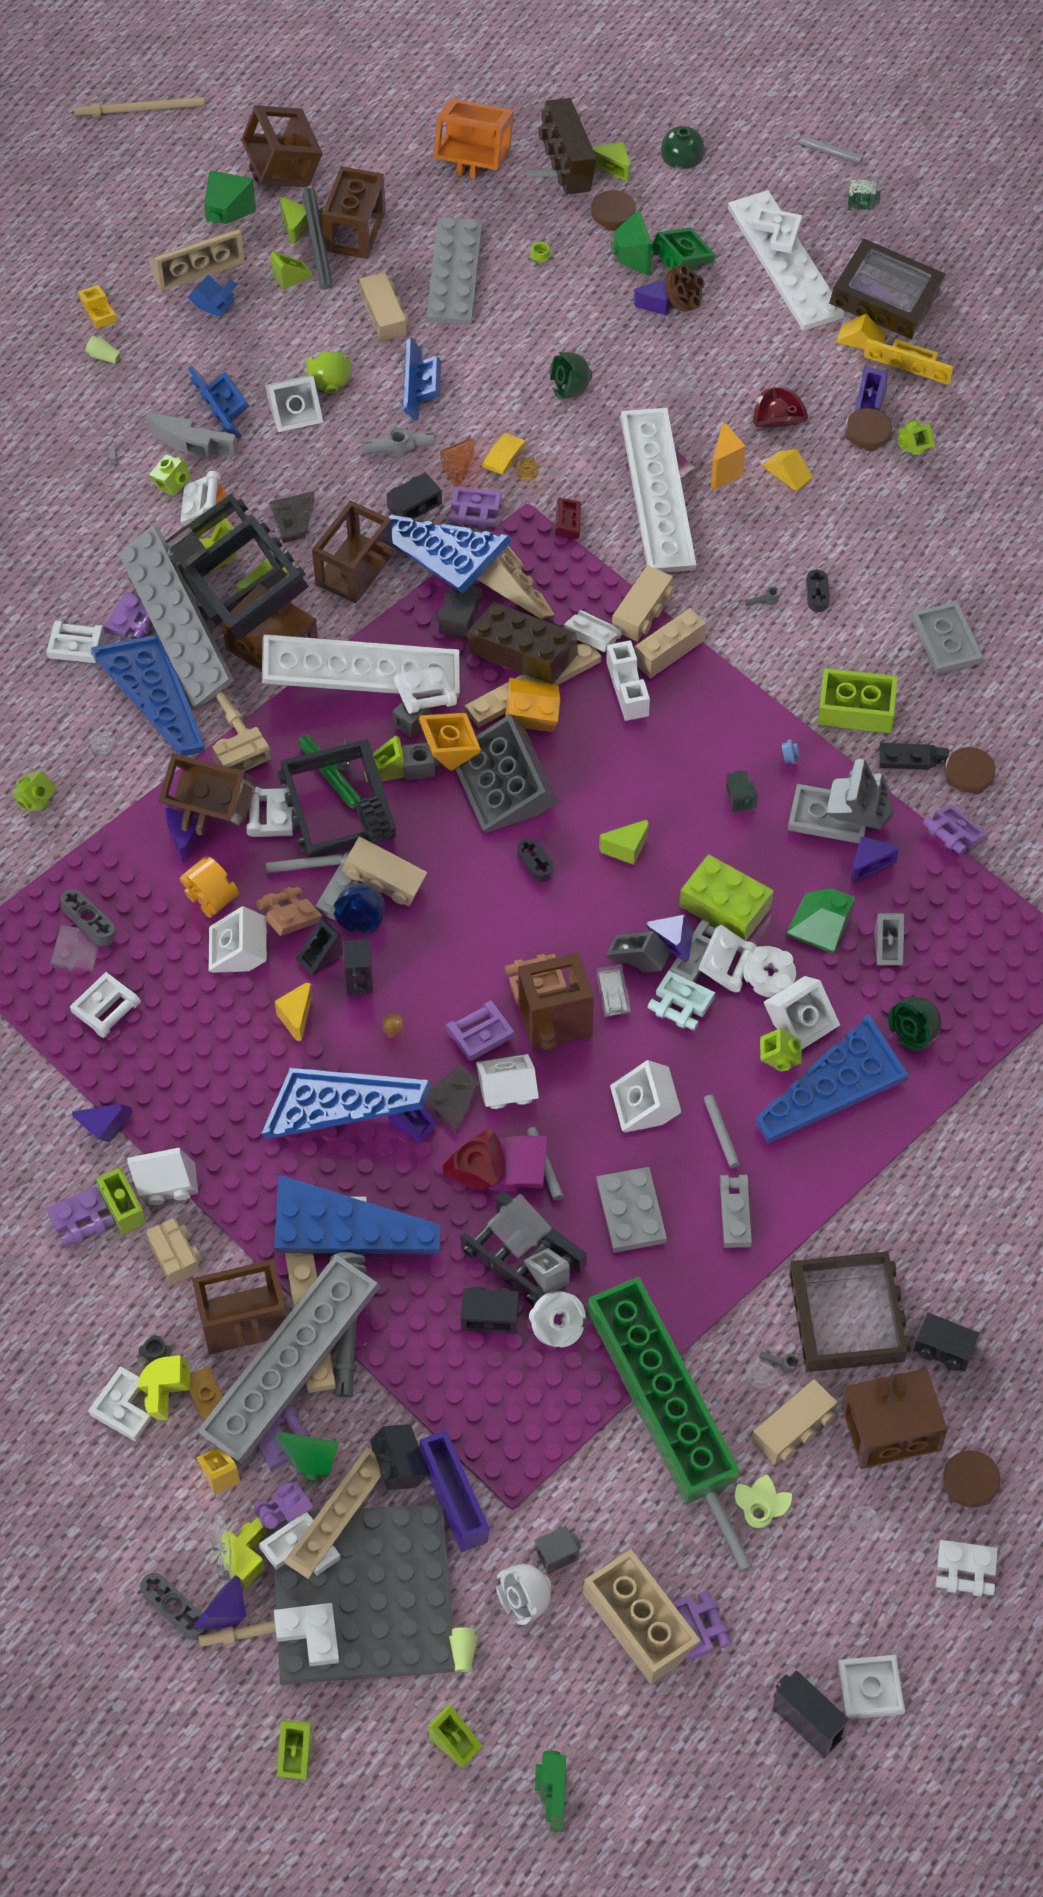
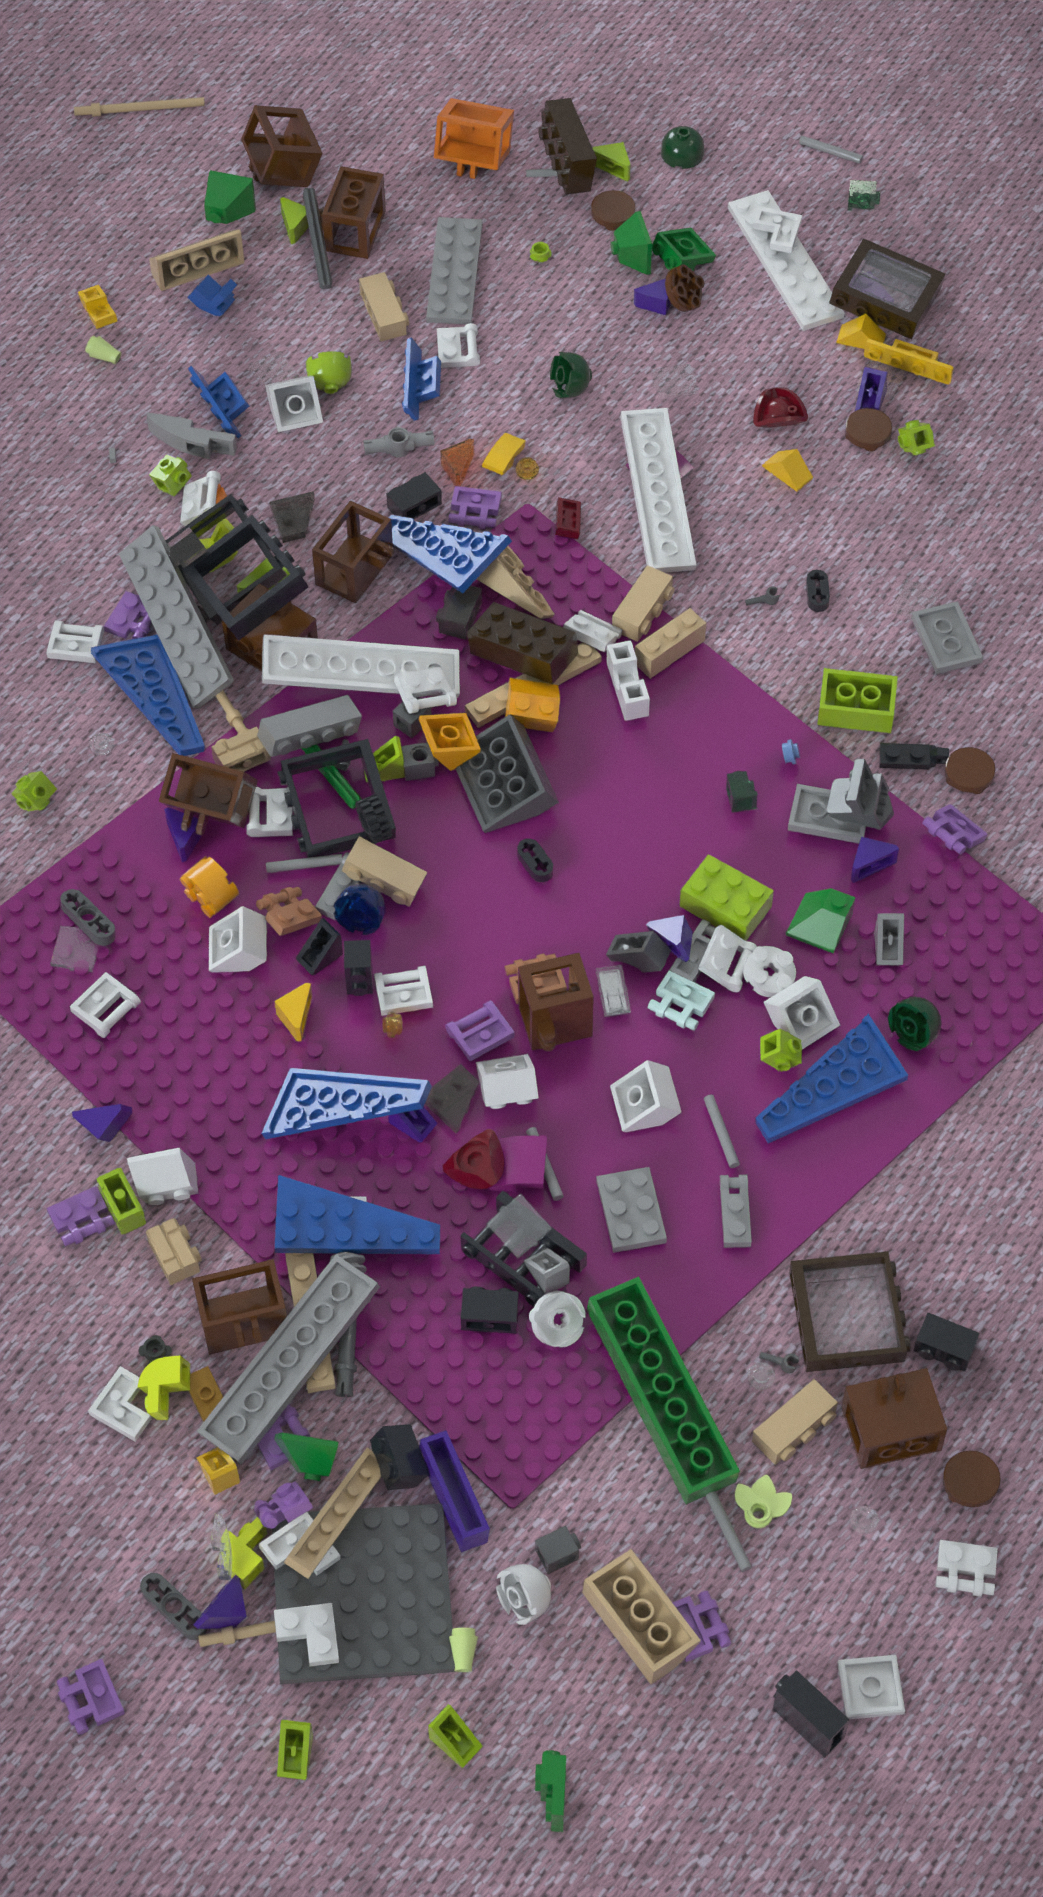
lime slope [270,251,313,290] -> none
lime slope [599,820,649,865] -> none
light orange slope [711,423,746,489] -> none
none -> medium lavender plate [57,1659,125,1735]
none -> light grey brick [257,695,362,757]
none -> white plate [374,966,433,1016]
none -> white plate [437,323,480,368]

